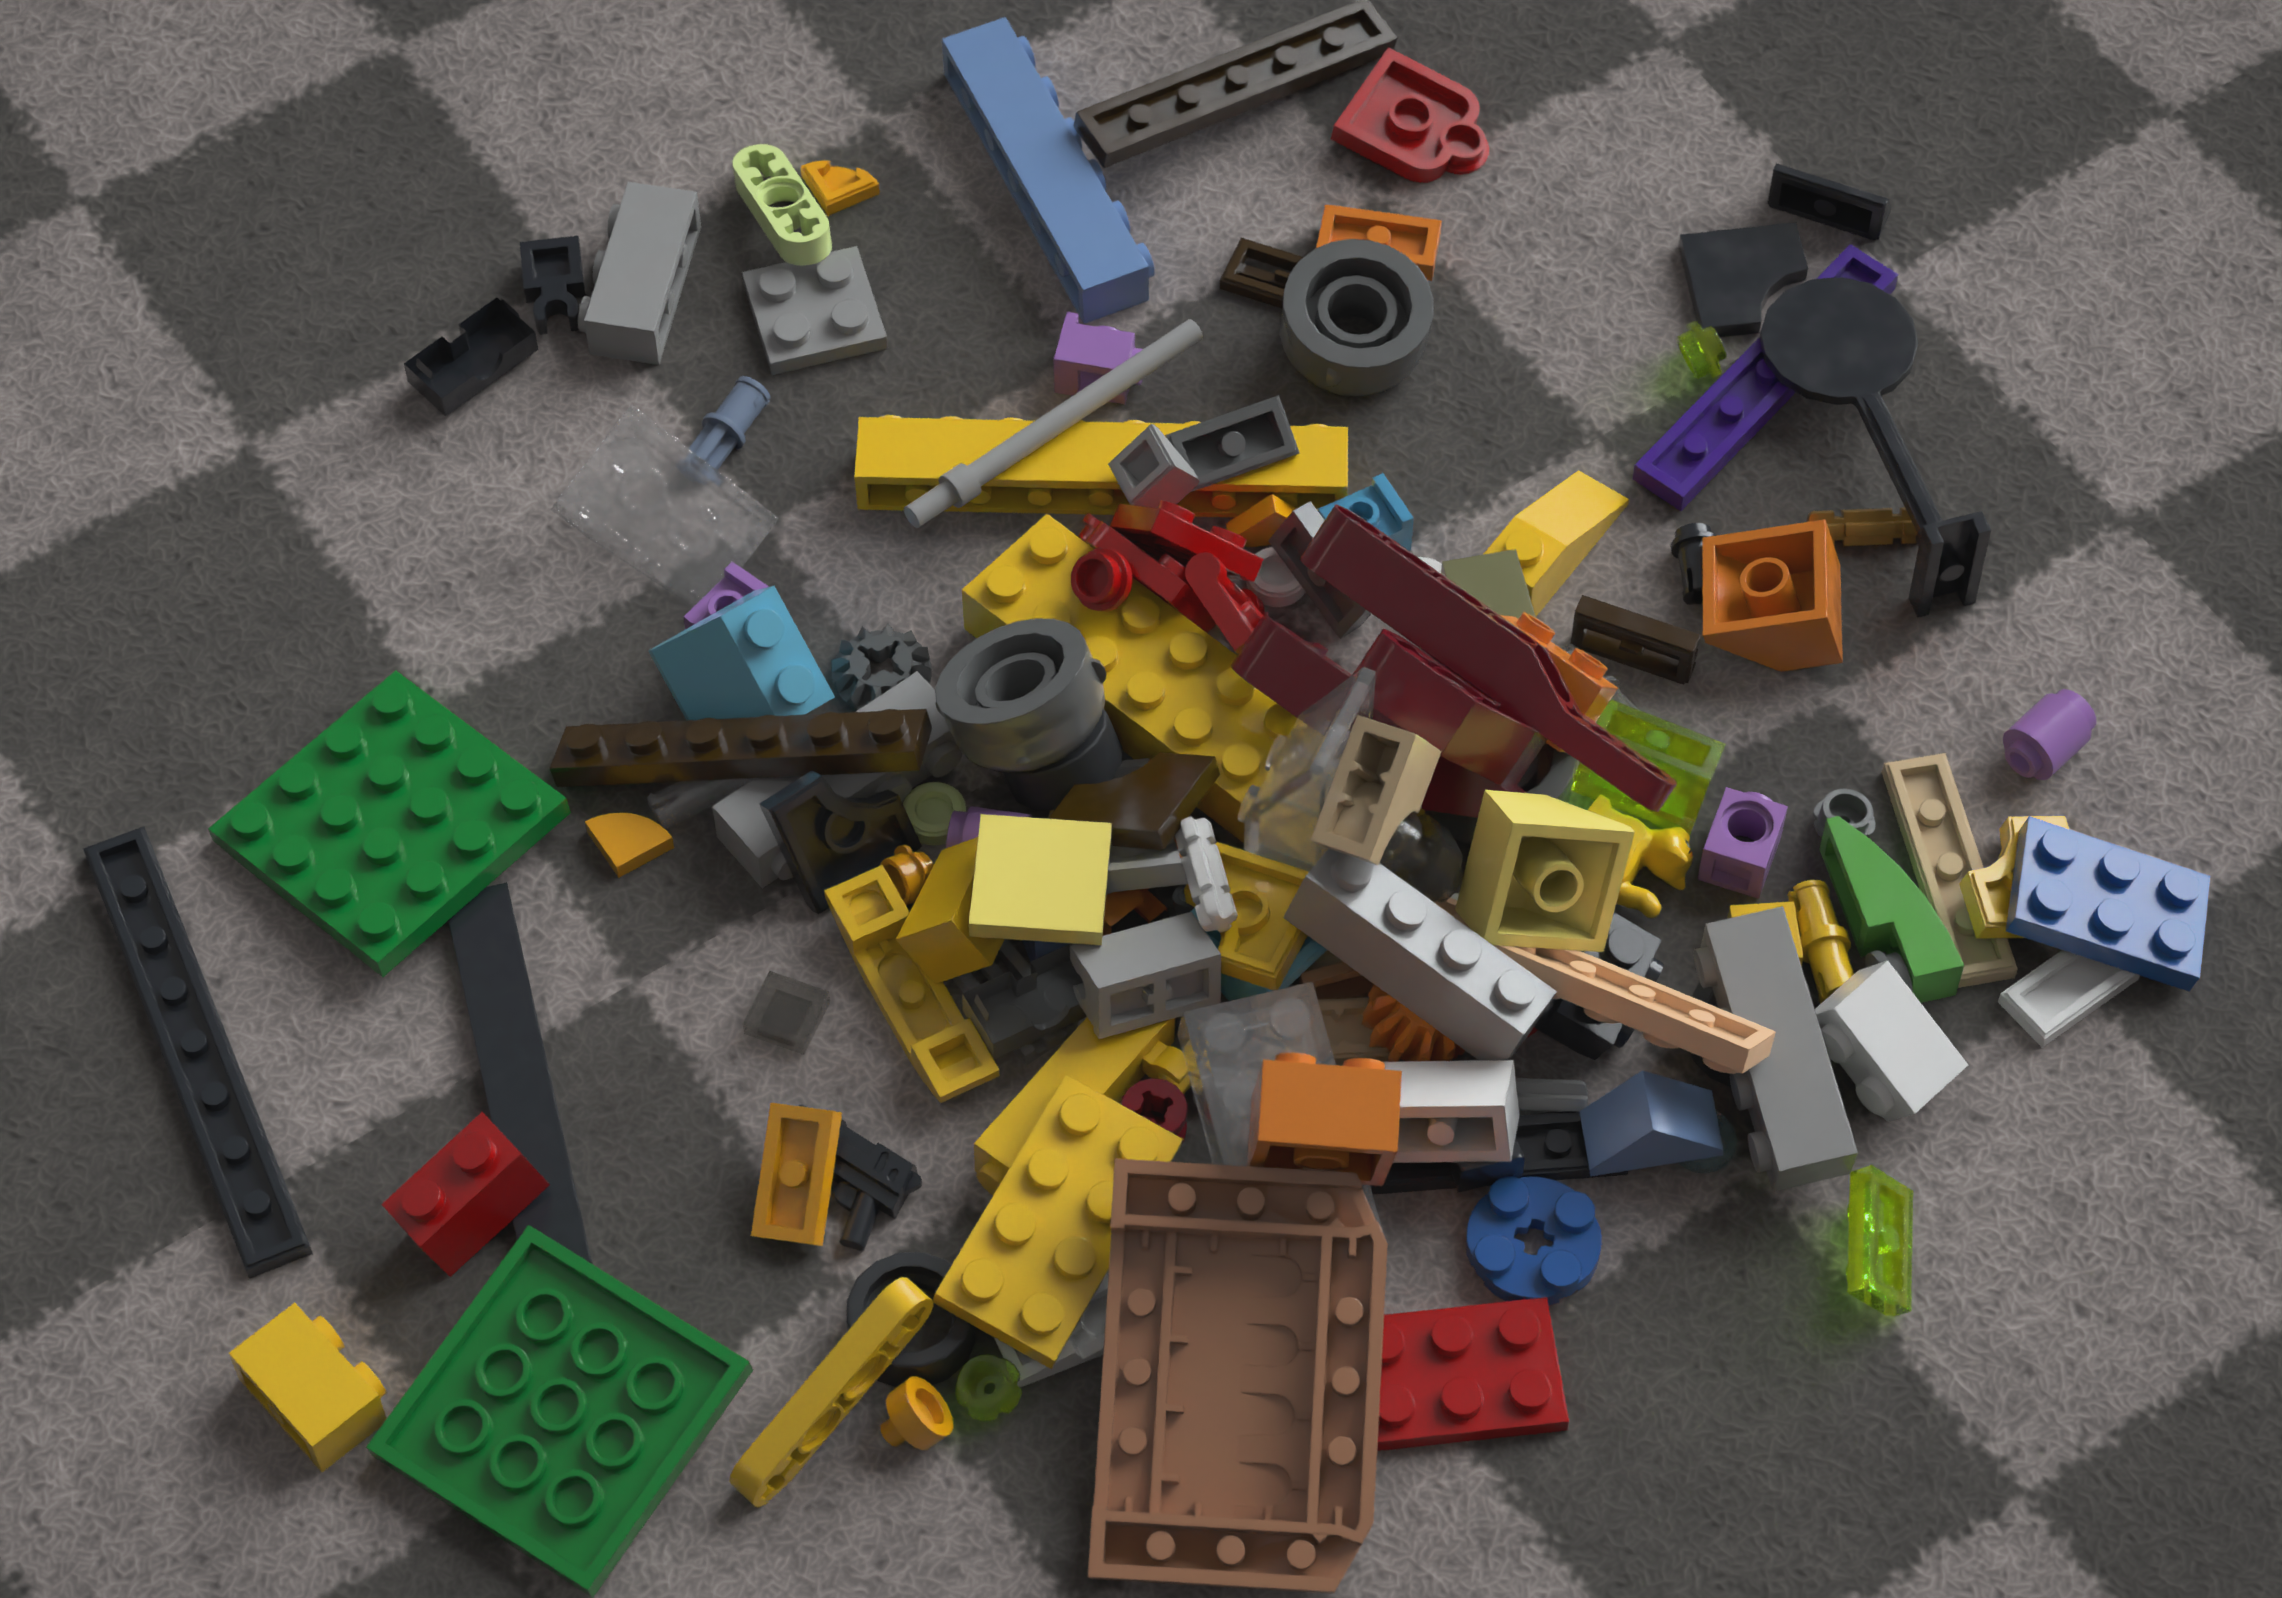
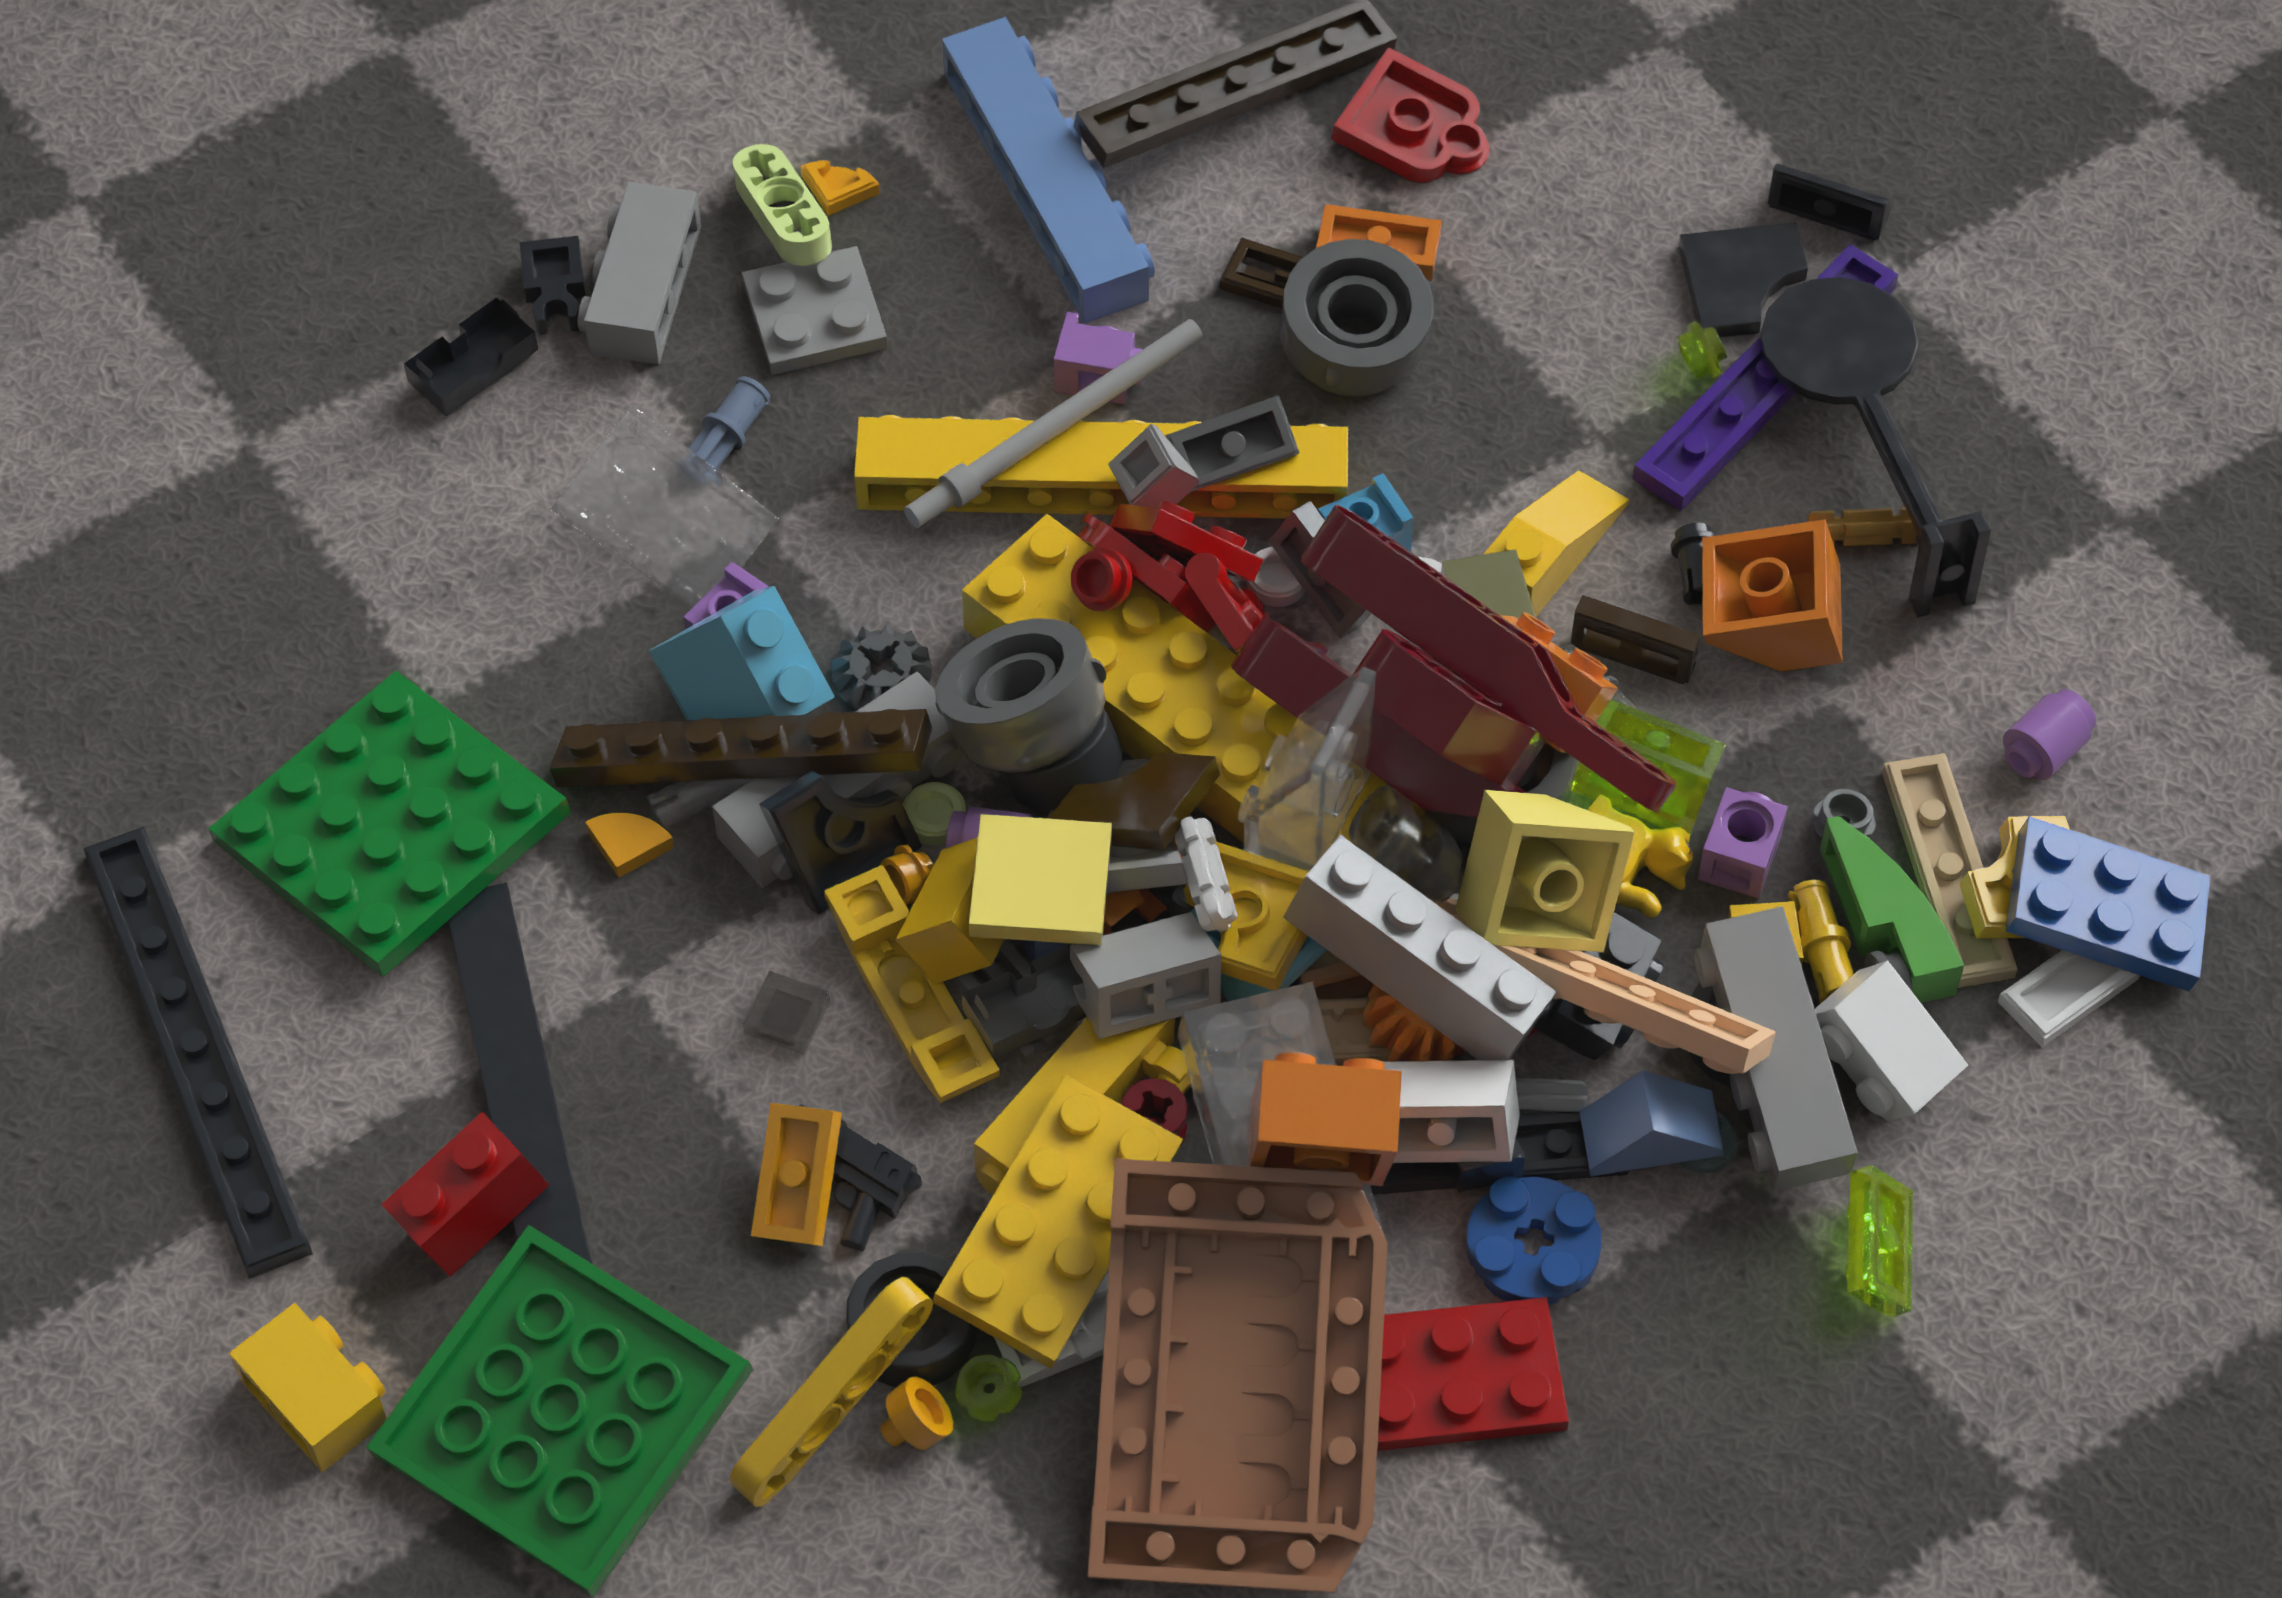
light orange tile [1226,494,1297,547] -> none
tan arch [1311,715,1441,865] -> none

